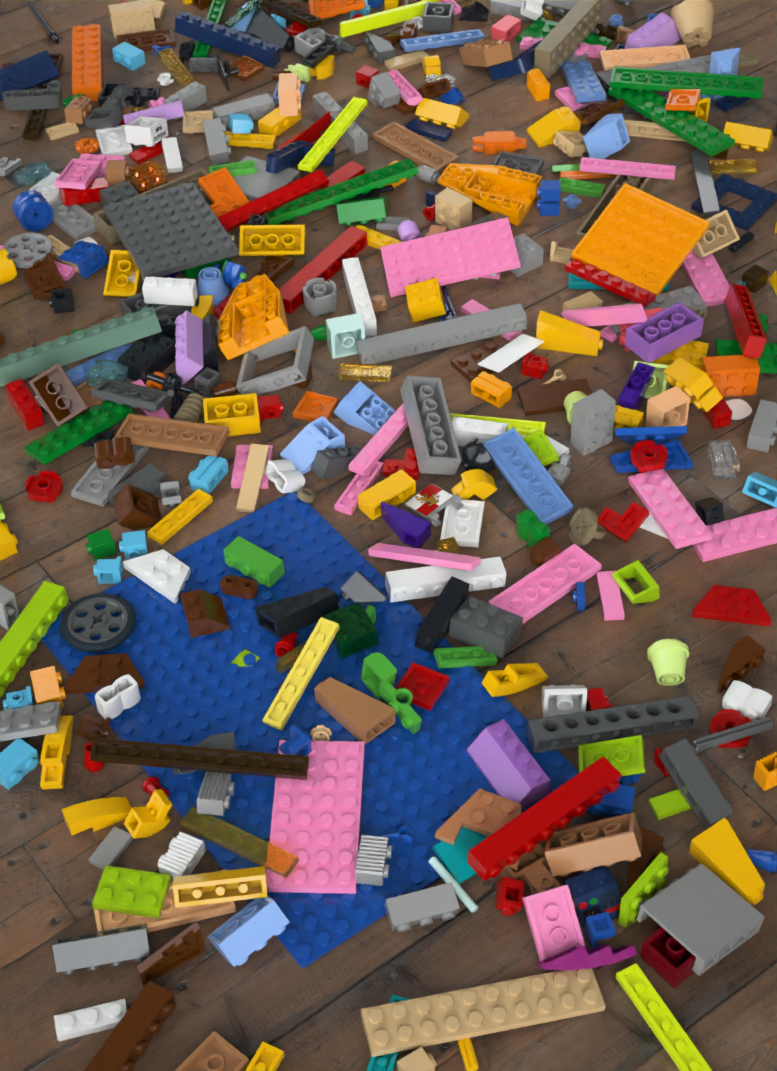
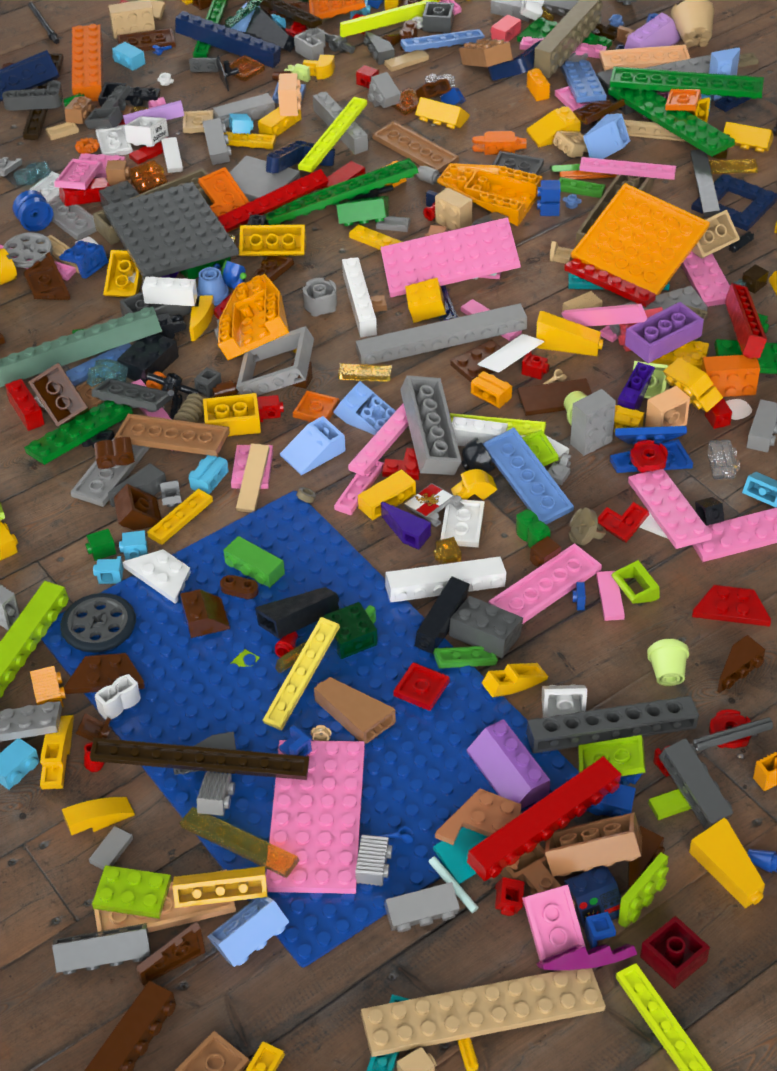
medium azure brick [3,686,34,709] -> none
red plate [25,471,63,503] -> none
black brick [49,288,75,314] -> none
white plate [54,999,127,1042] -> none
yellow brick [124,789,172,839] -> none
red bush [142,776,170,797] -> none
clear yellow tile [158,48,196,88] -> none
white brick [158,832,206,881] -> none
light grey brick [164,81,207,121] -> none
lavender slope [175,310,203,385] -> none
black plate [179,41,195,64] -> none
black slope [198,314,219,375] -> none
bright green tile [208,160,257,177] -> none
white brick [265,459,305,493] -> none
red wedge [278,111,331,149] -> none
red brick [279,226,368,314] -> none
black hinge [301,41,336,69] -> none
green cone [309,324,327,341] -> none
dark grey slope [310,445,362,479] -> none
light aqua brick [326,313,365,359] -> none
slope [340,569,387,602] -> none
bright green plate [361,653,422,734] -> none
bright pink tile [368,543,481,571] -> none
bright pink plate [388,70,422,105] -> none
lavender head [397,220,421,242] -> none
dark blue tile [406,119,452,142] -> none
yellow brick [422,55,442,83] -> none
black slope [459,1,489,22] -> none
light grey slope [509,233,544,277] -> none
red brick [586,688,613,711] -> none
light grey panel [637,864,765,976] -> none
white brick [722,680,772,722] -> none

